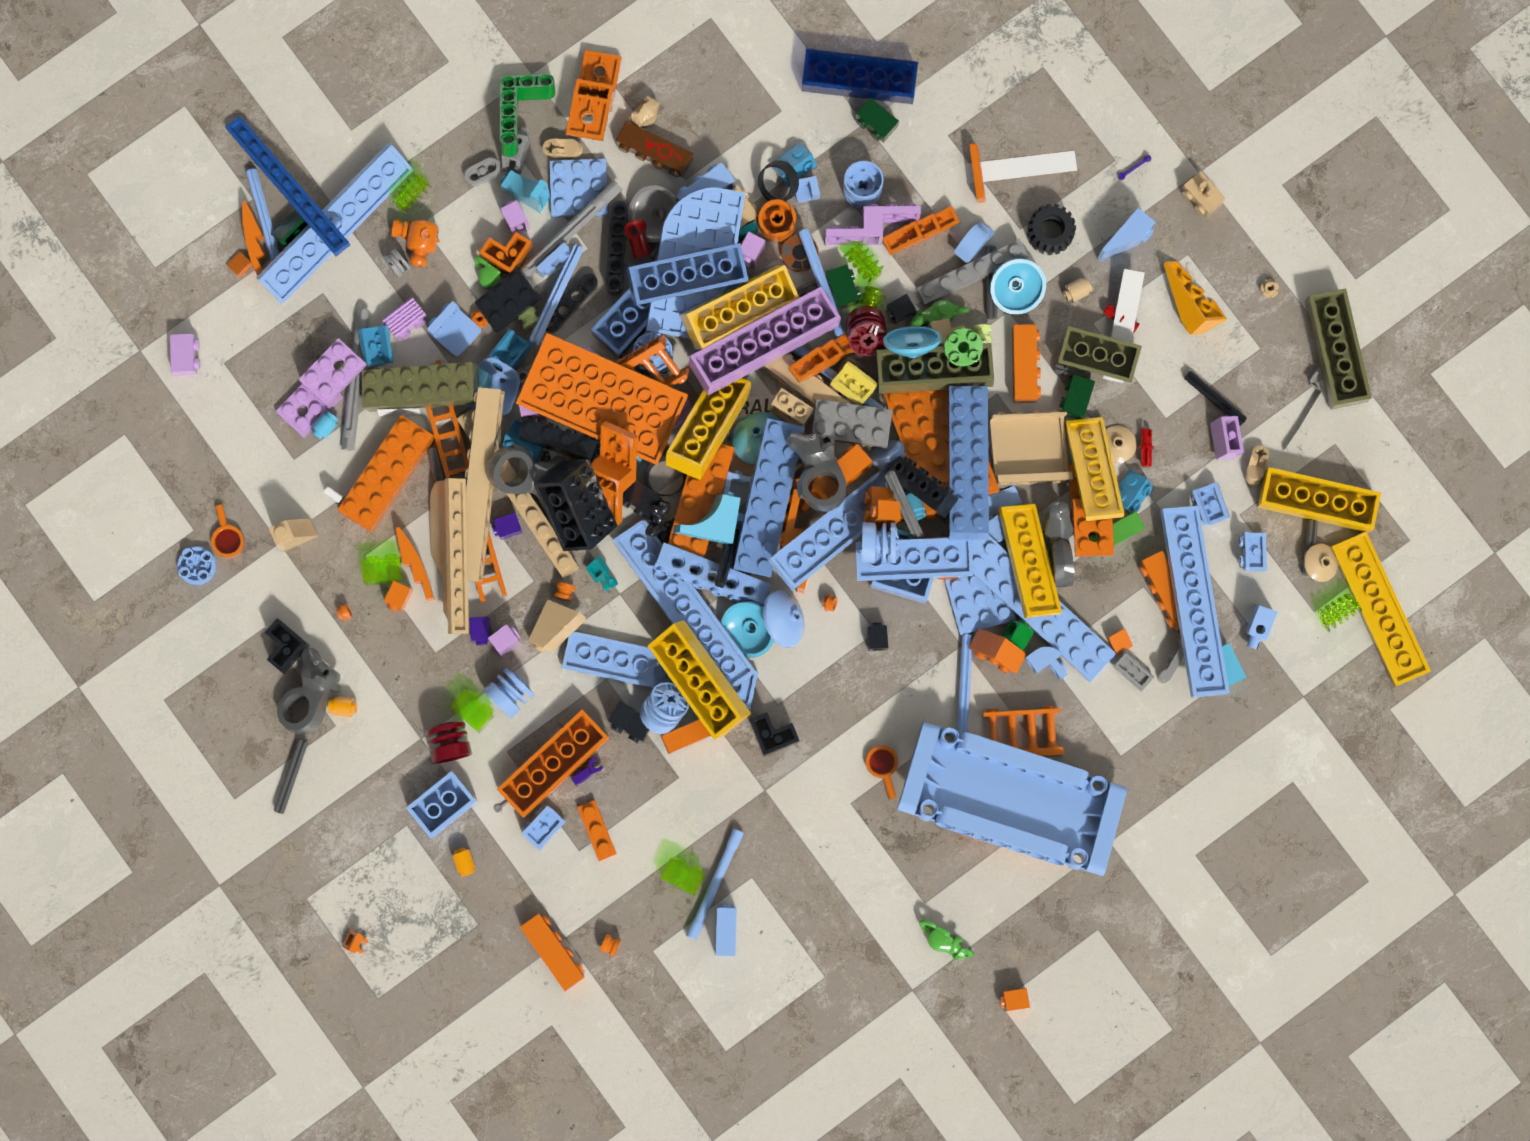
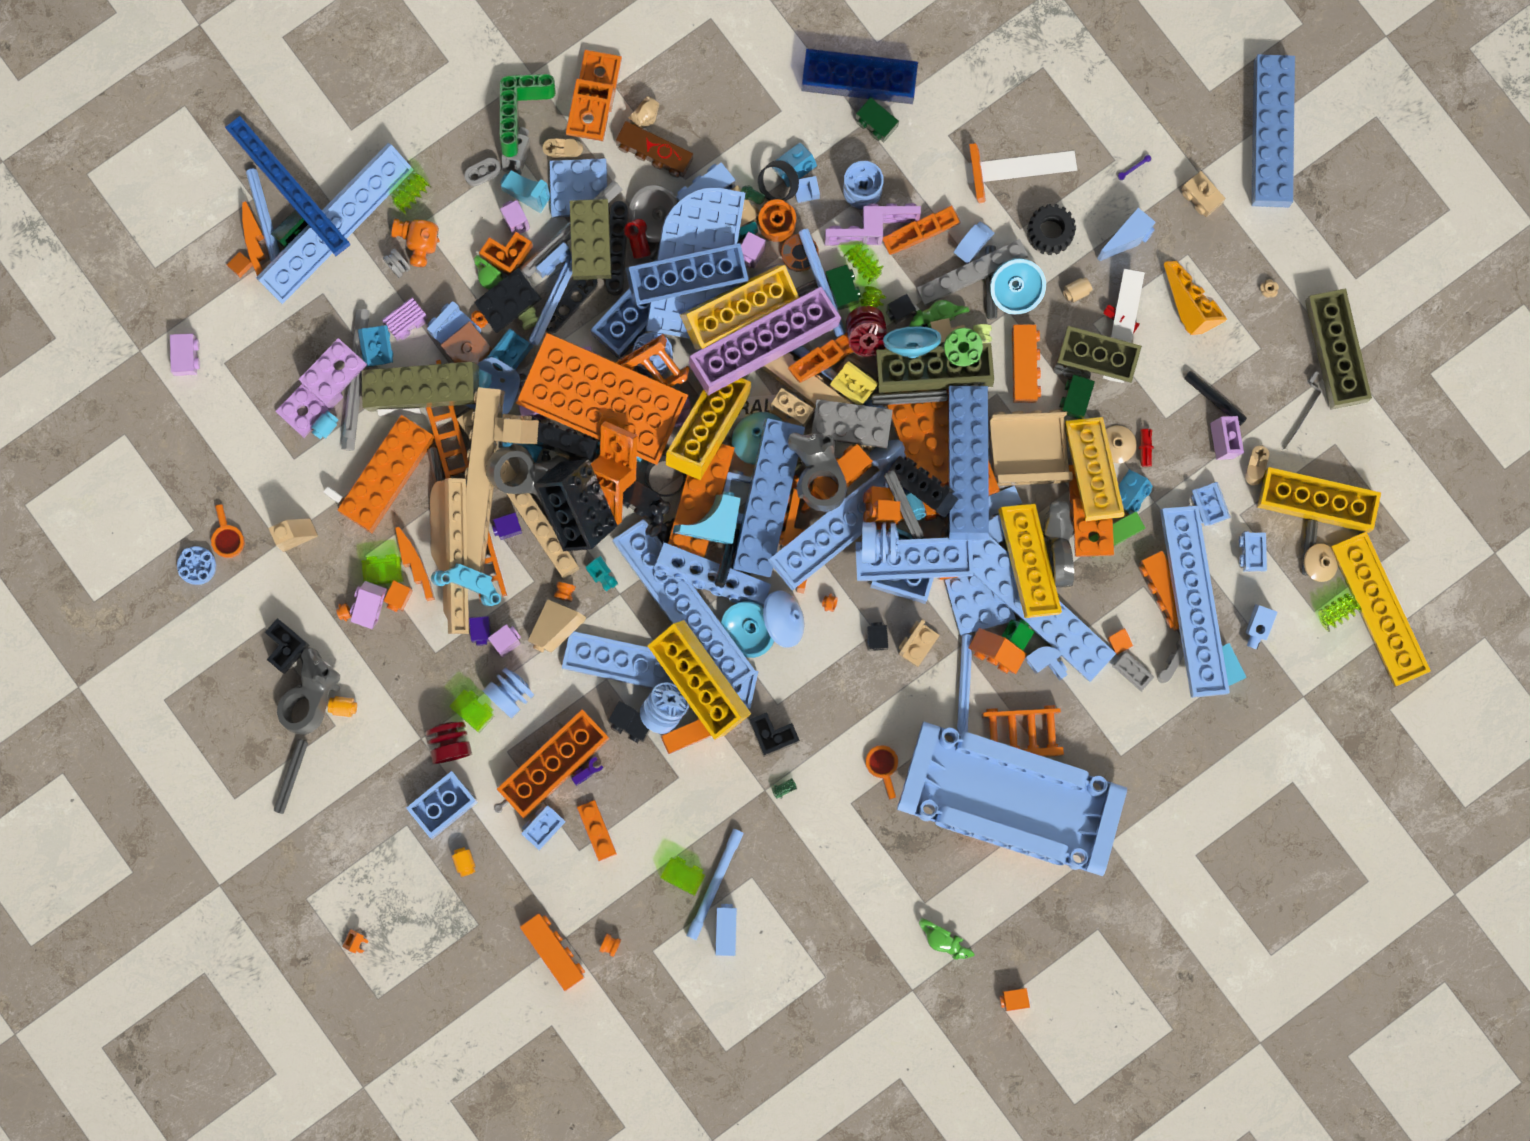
none -> lavender brick [350,581,387,629]
none -> medium azure plate [431,563,501,606]
none -> dark orange plate [440,321,492,364]
none -> tan brick [494,414,539,444]
none -> olive brick [570,199,612,280]
none -> clear green pin [740,185,765,205]
none -> clear green pin [771,778,797,799]
none -> dark grey axle [872,390,948,406]
none -> tan bracket [899,619,940,667]
none -> medium blue brick [1251,54,1295,208]

